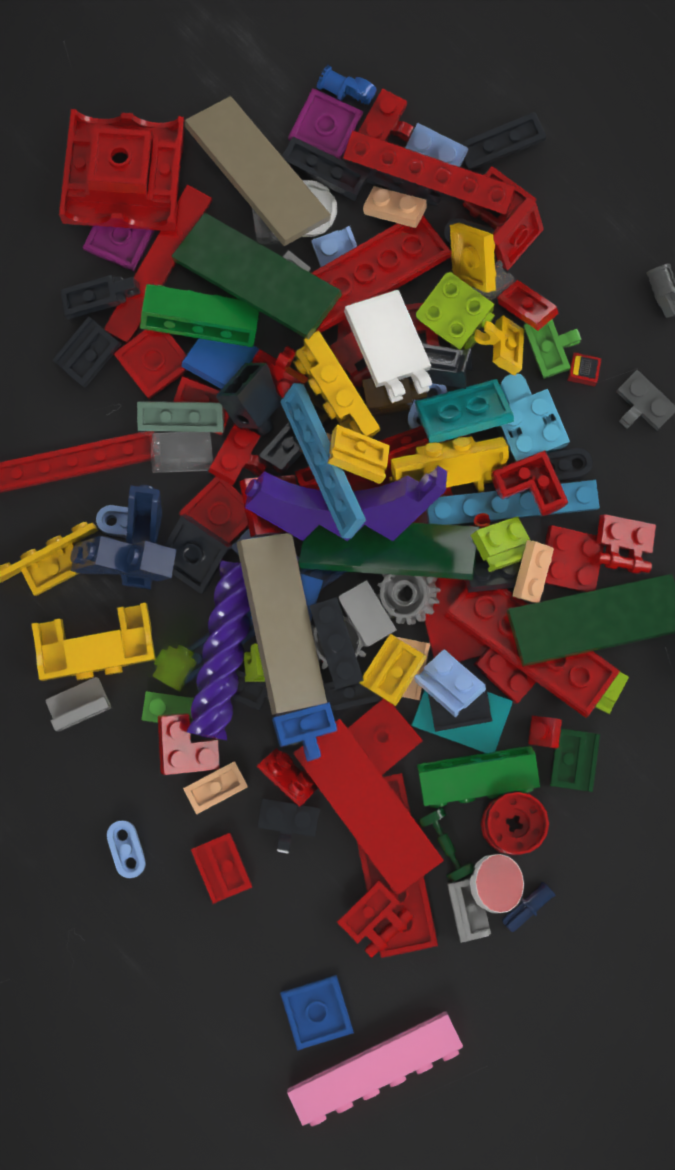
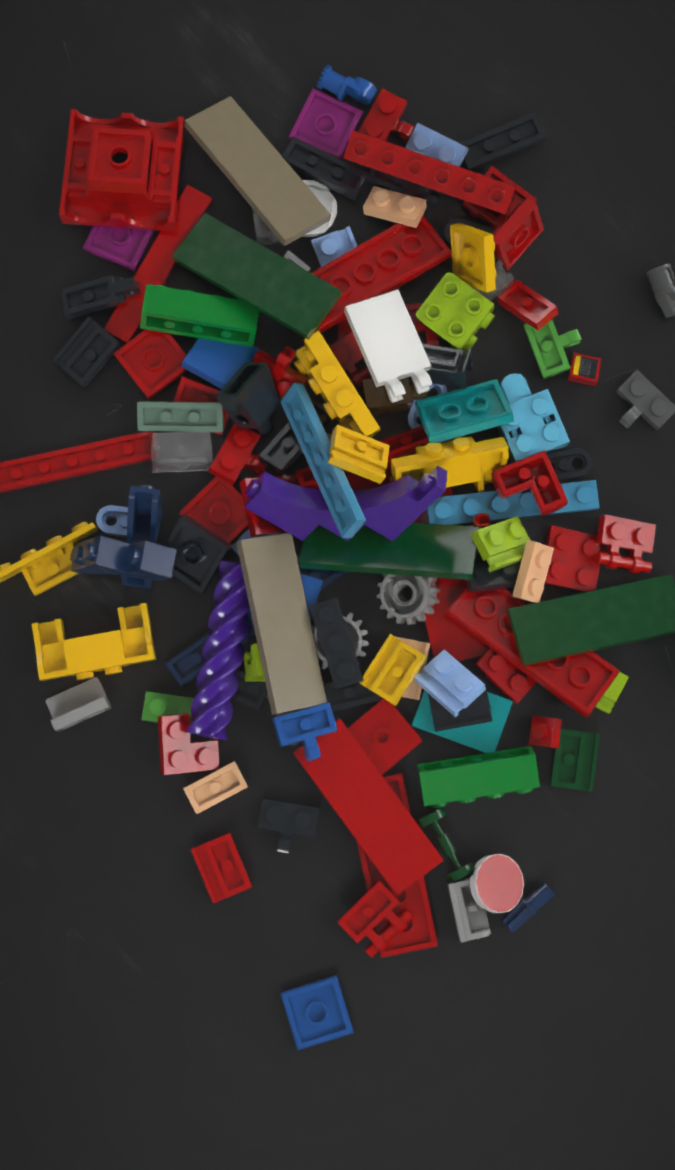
light blue plate [107,821,146,878] -> none
clear neon green brick [153,645,197,691] -> none
red hinge [257,748,318,807] -> none
bright pink brick [287,1011,463,1126] -> none
light grey panel [338,580,397,647] -> none
yellow plate [474,316,524,376] -> none
red wheel [480,792,549,855] -> none

